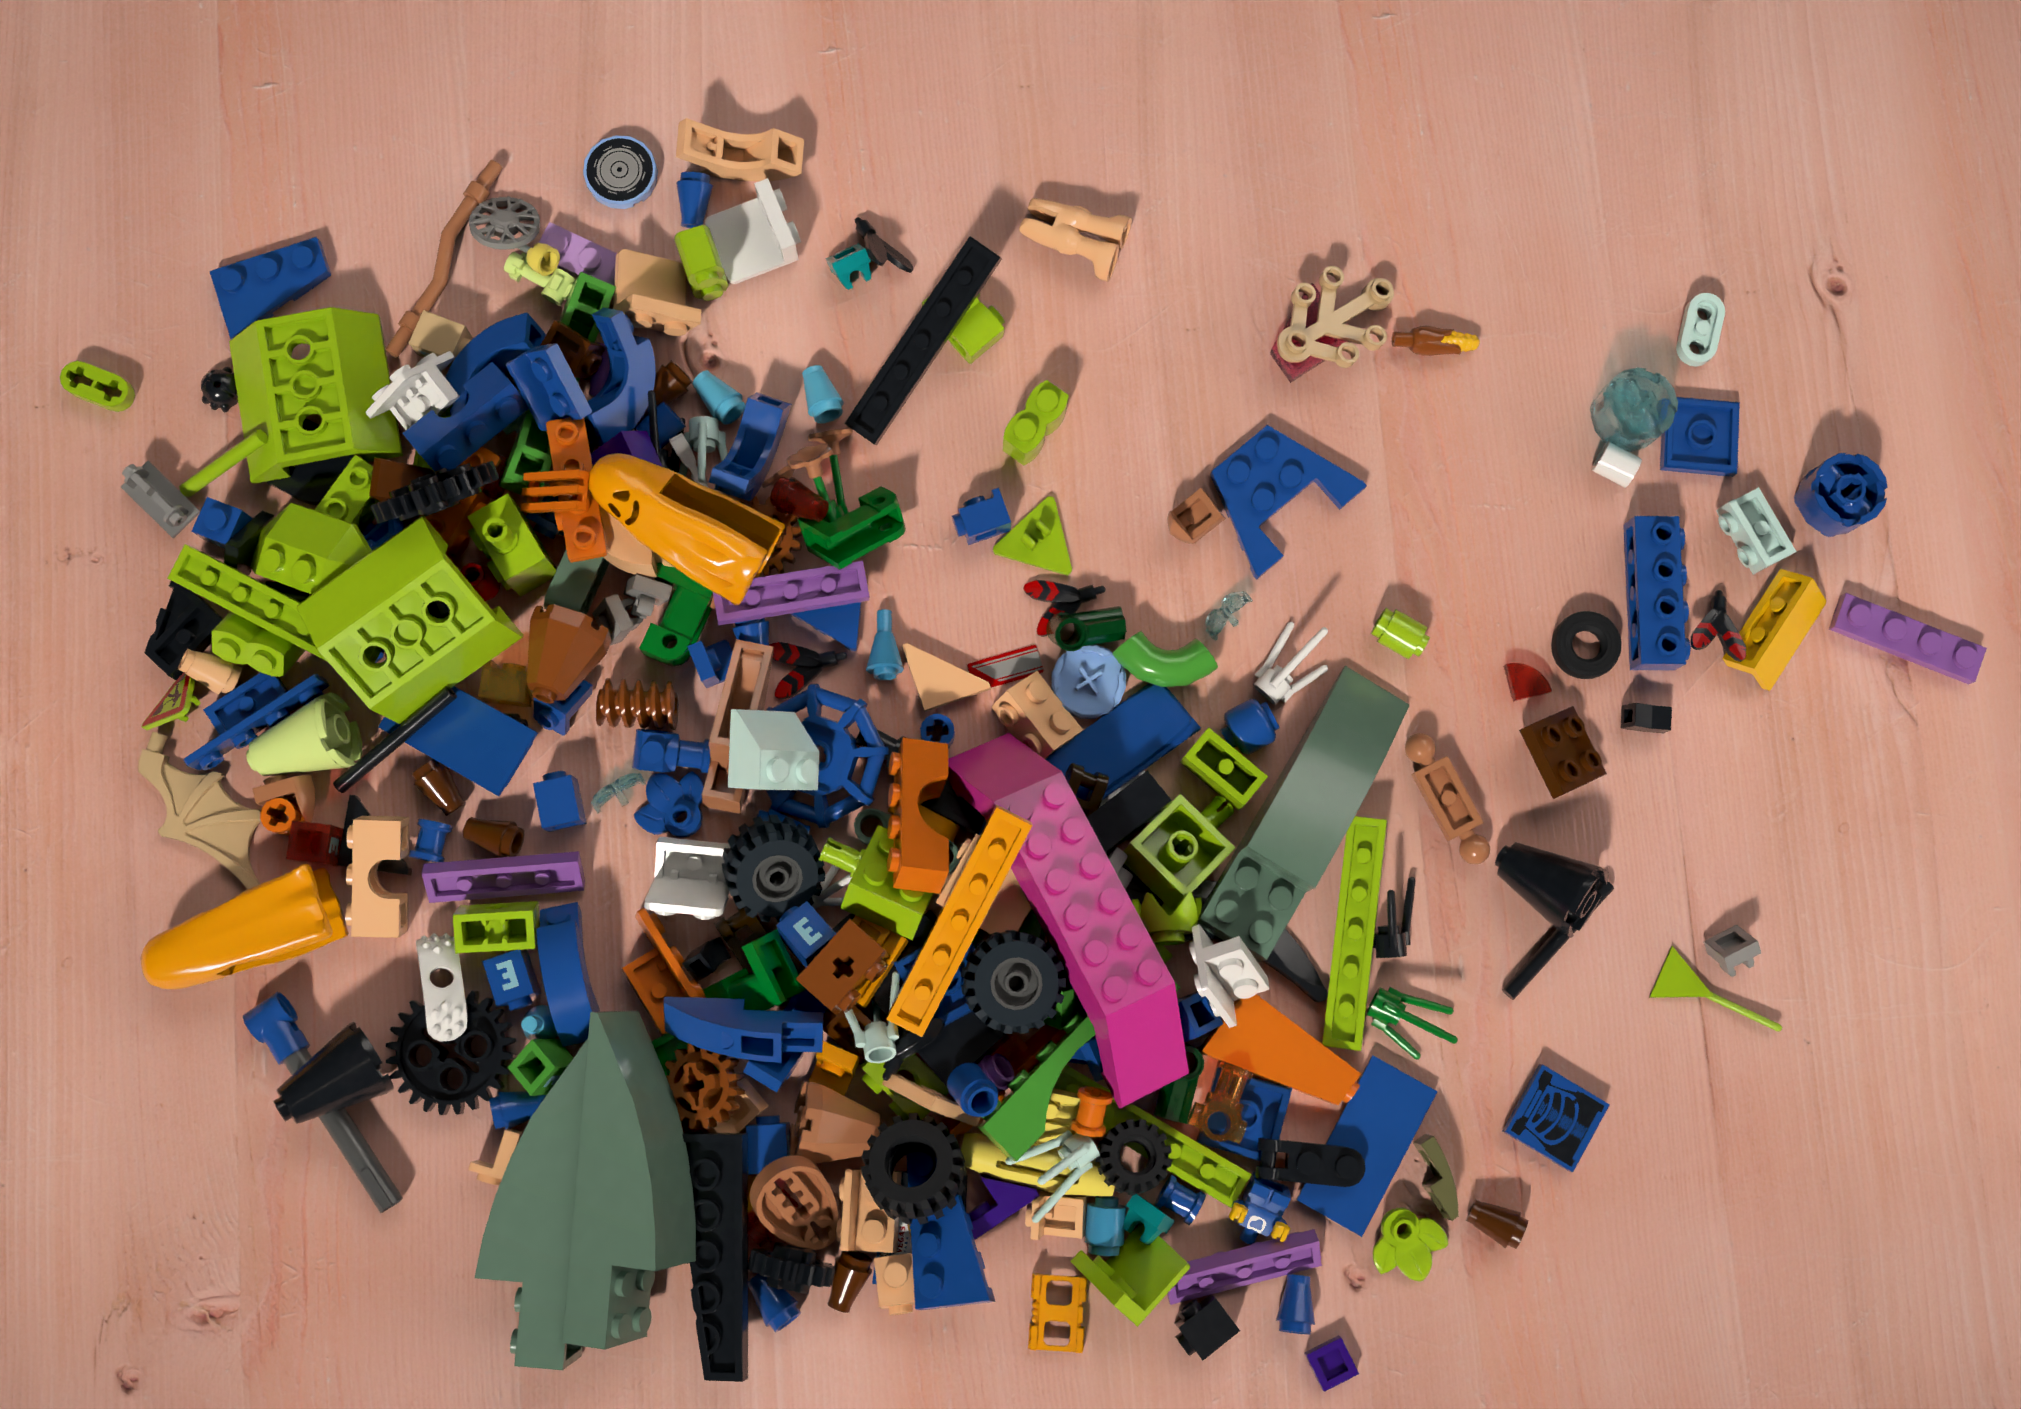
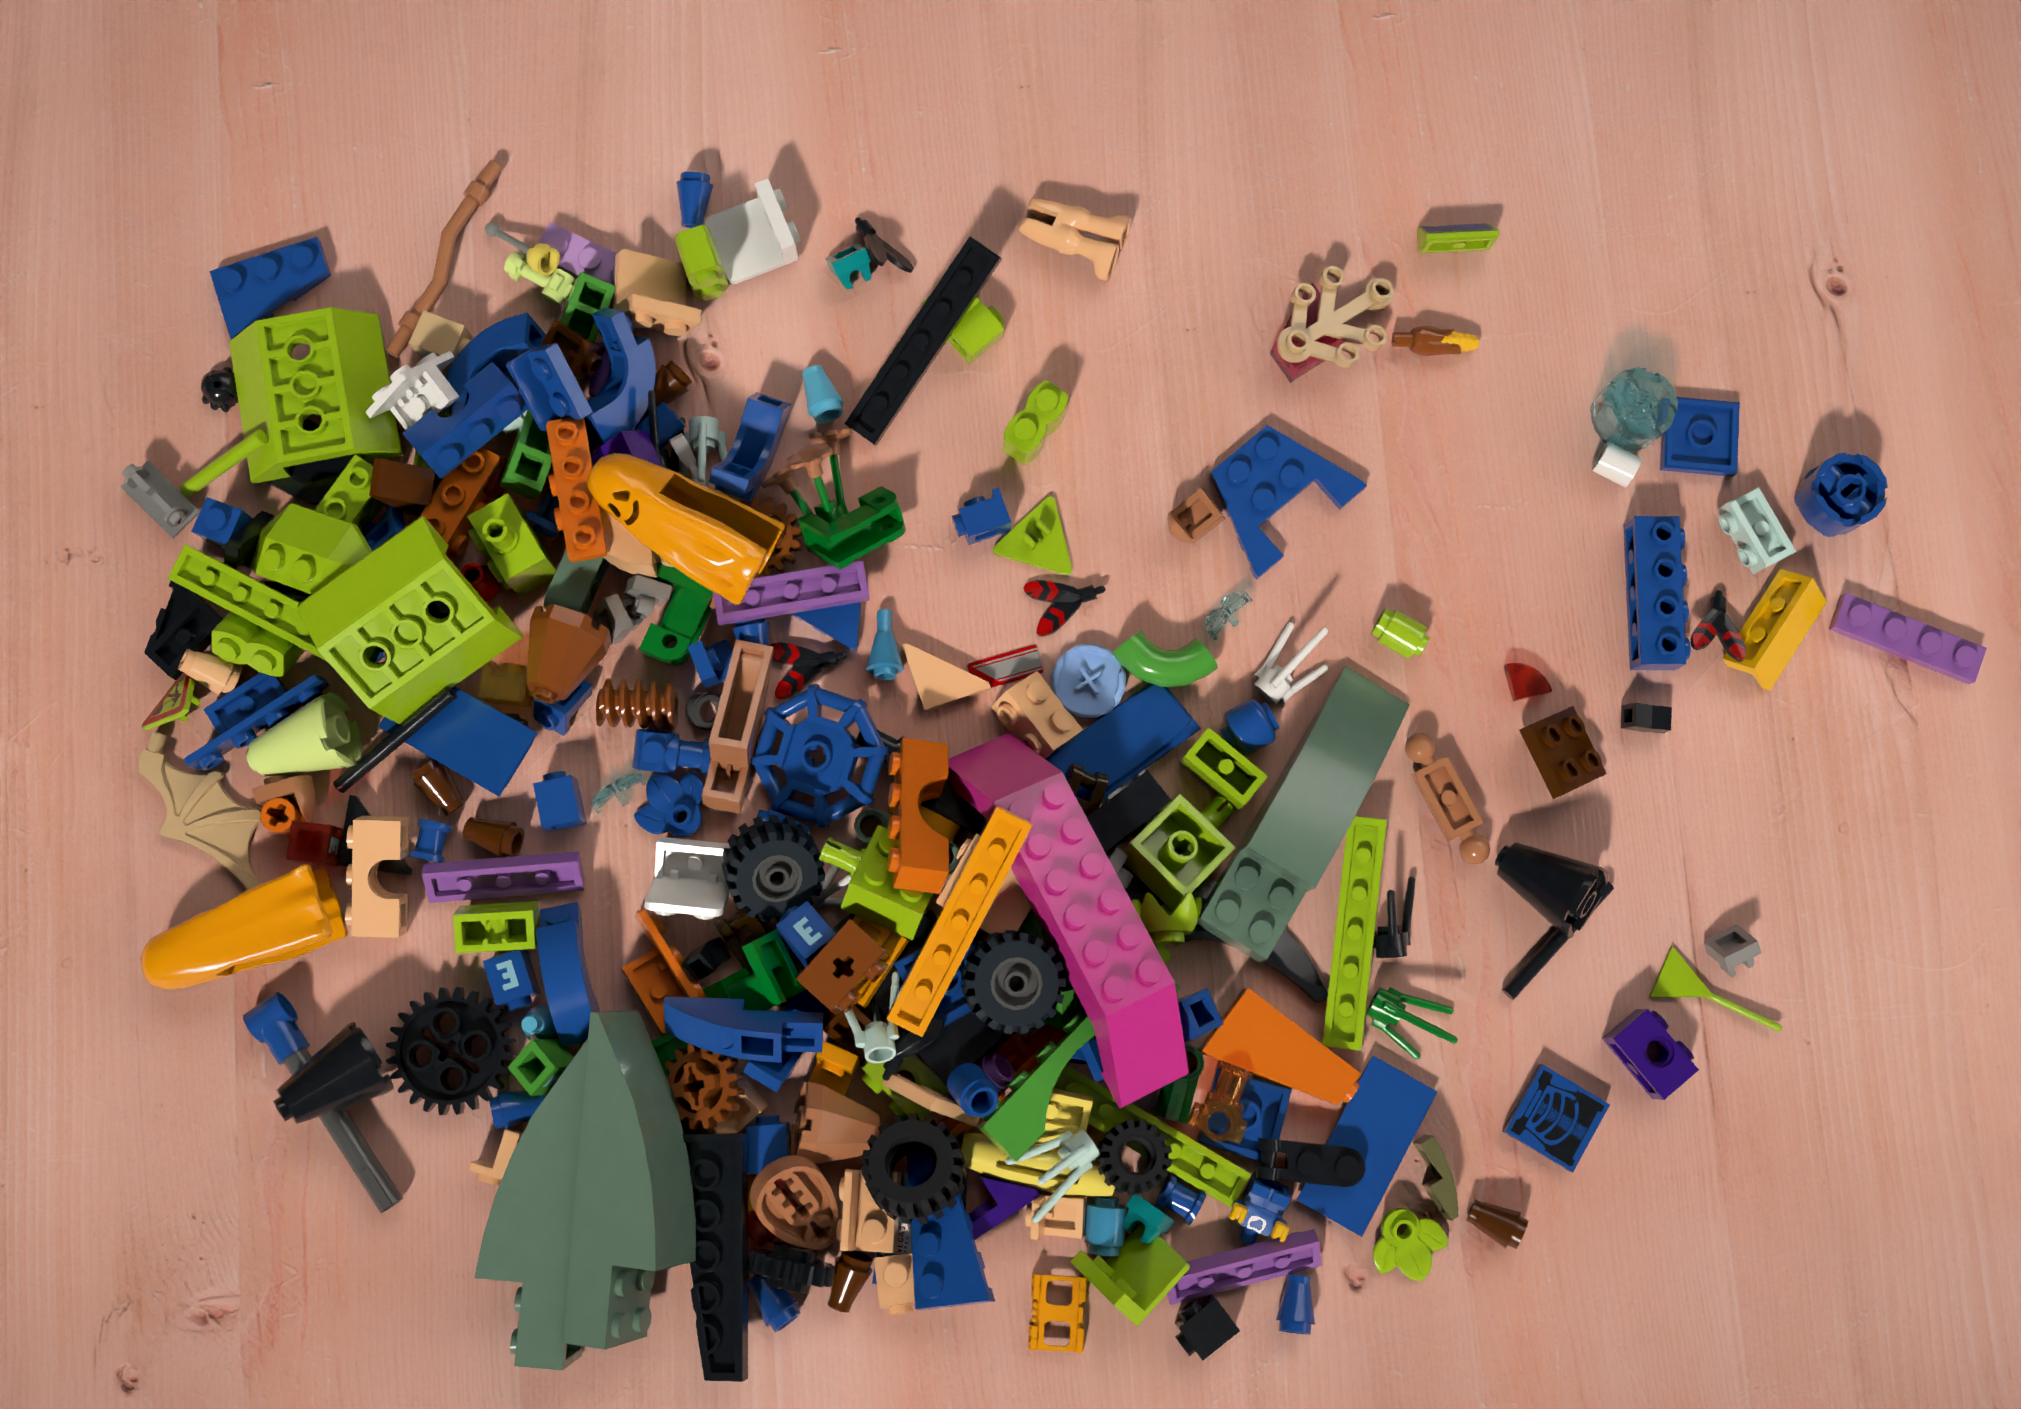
lime beam [60,361,135,412] -> none
black gear [370,461,499,524] -> none
white piece [416,933,467,1041] -> none
light grey wheel [469,196,540,250] -> none
orange tile [521,469,589,513] -> none
tile [583,135,658,209] -> none
light nougat arch [676,118,804,182] -> none
medium azure cone [692,370,746,425] -> none
light aqua slope [728,709,819,791] -> none
clear red cone [770,477,829,522] -> none
blue gear [920,714,955,749] -> none
dark green piece [1046,606,1127,651] -> none
orange bush [1070,1086,1113,1137] -> none
white bracket [1189,924,1270,1028] -> none
dark purple tile [1304,1335,1359,1392] -> none
black tyre [1551,611,1621,679] -> none
light aqua plate [1676,293,1725,367] -> none
none -> dark grey piece [685,691,720,730]
none -> lime slope [1417,223,1499,253]
none -> dark purple brick [1602,1009,1699,1100]

